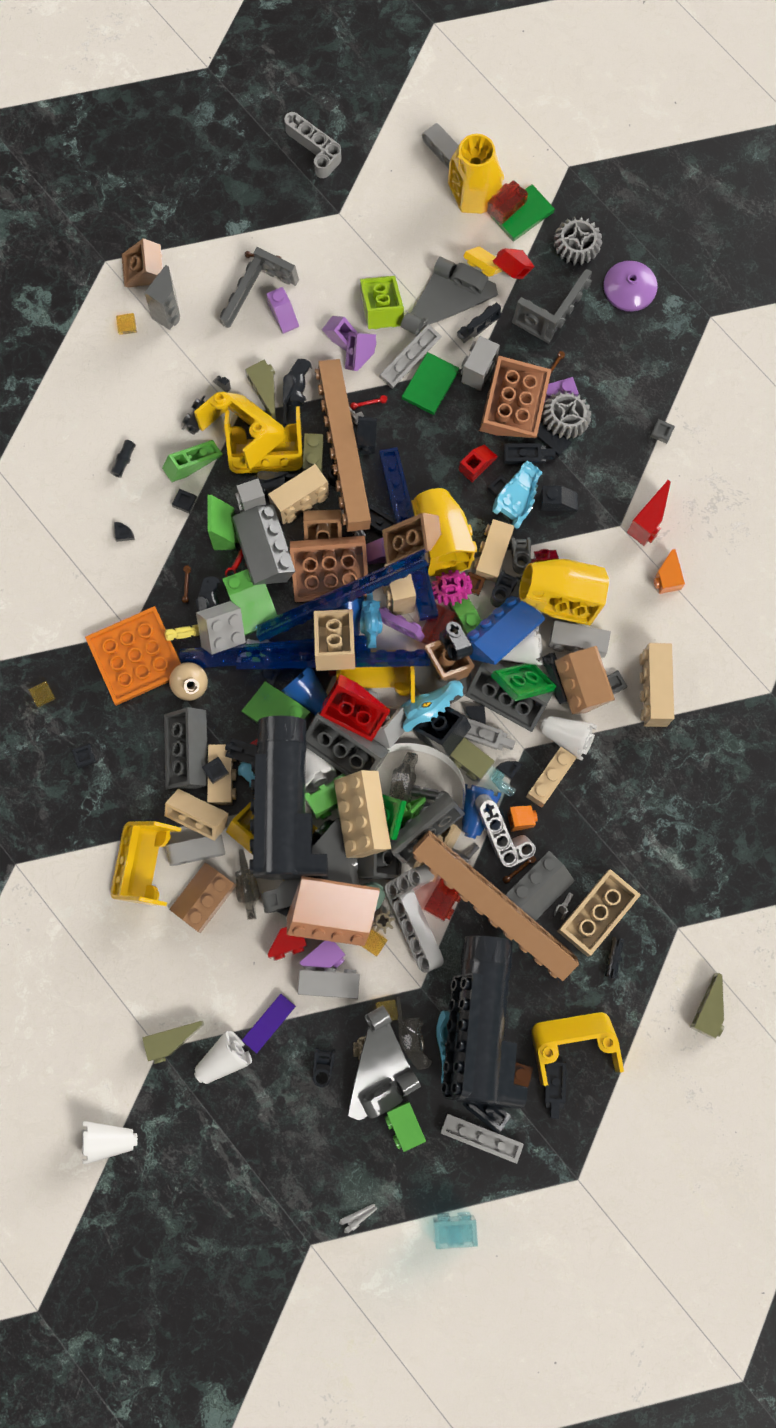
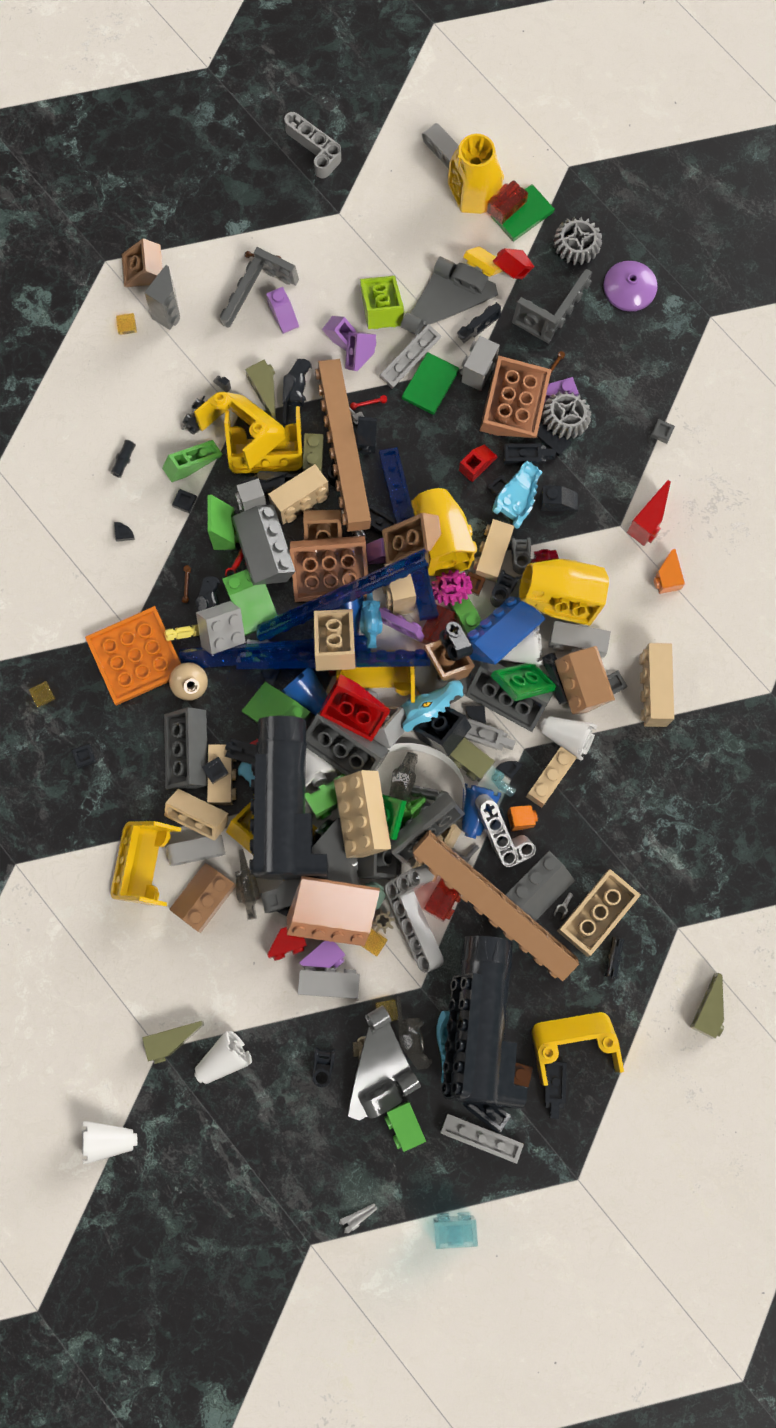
dark purple tile [242,994,296,1053] -> none
reddish brown hinge [503,856,536,884] -> none

